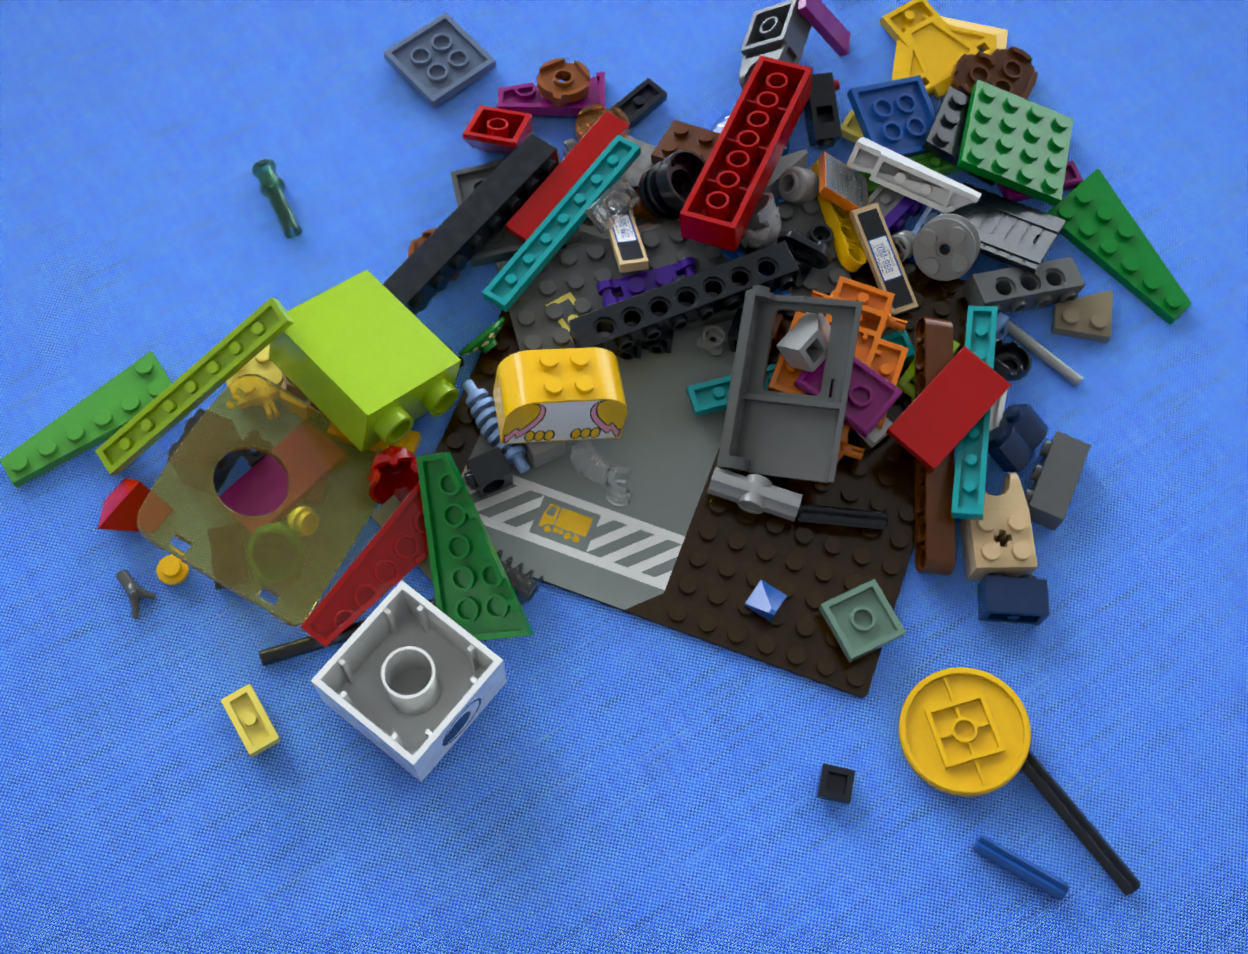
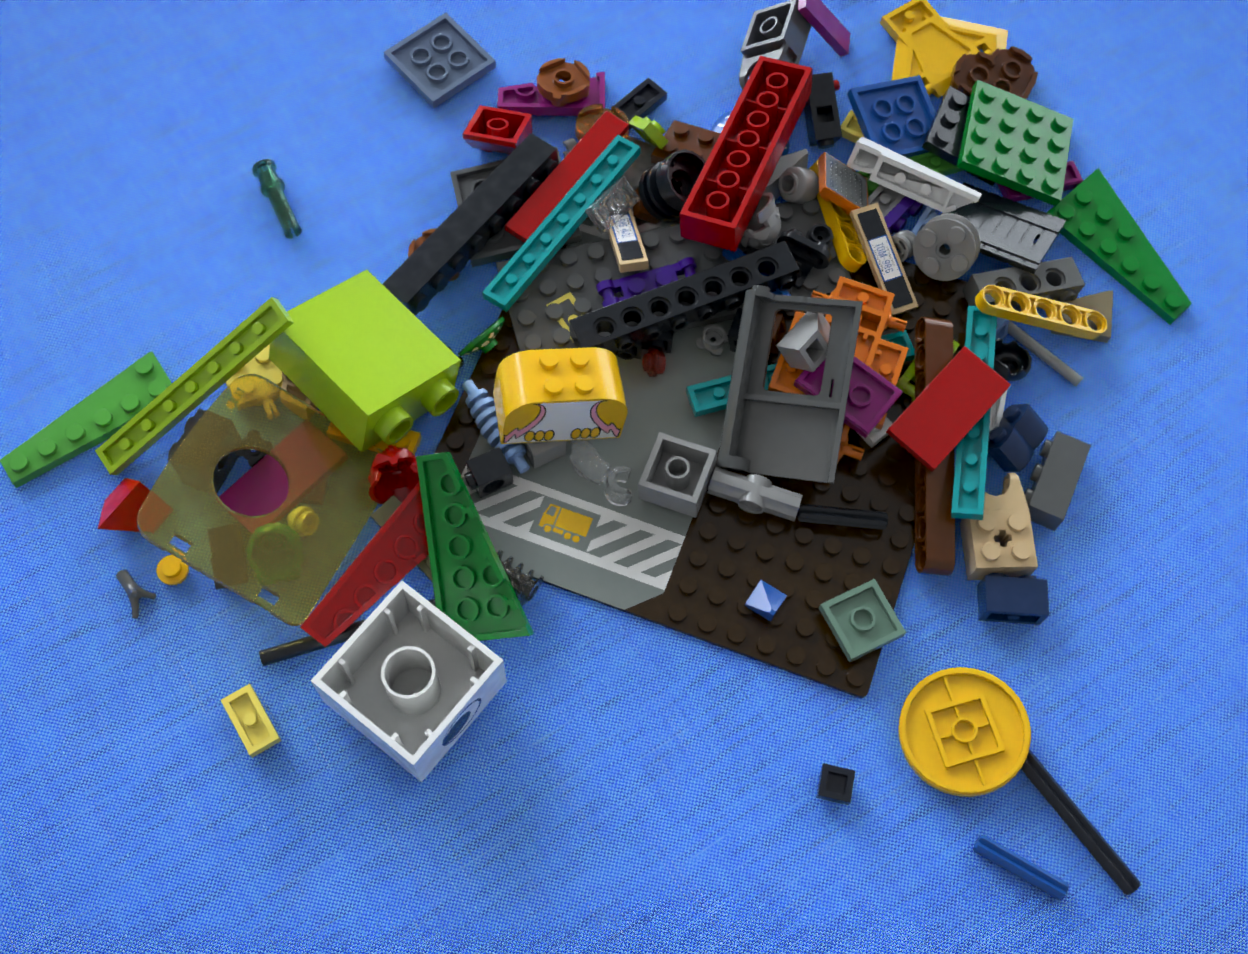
none -> lime plate [628,115,669,149]
none -> light grey brick [638,432,717,518]
none -> clear red plate [642,348,666,377]
none -> yellow beam [975,285,1108,340]

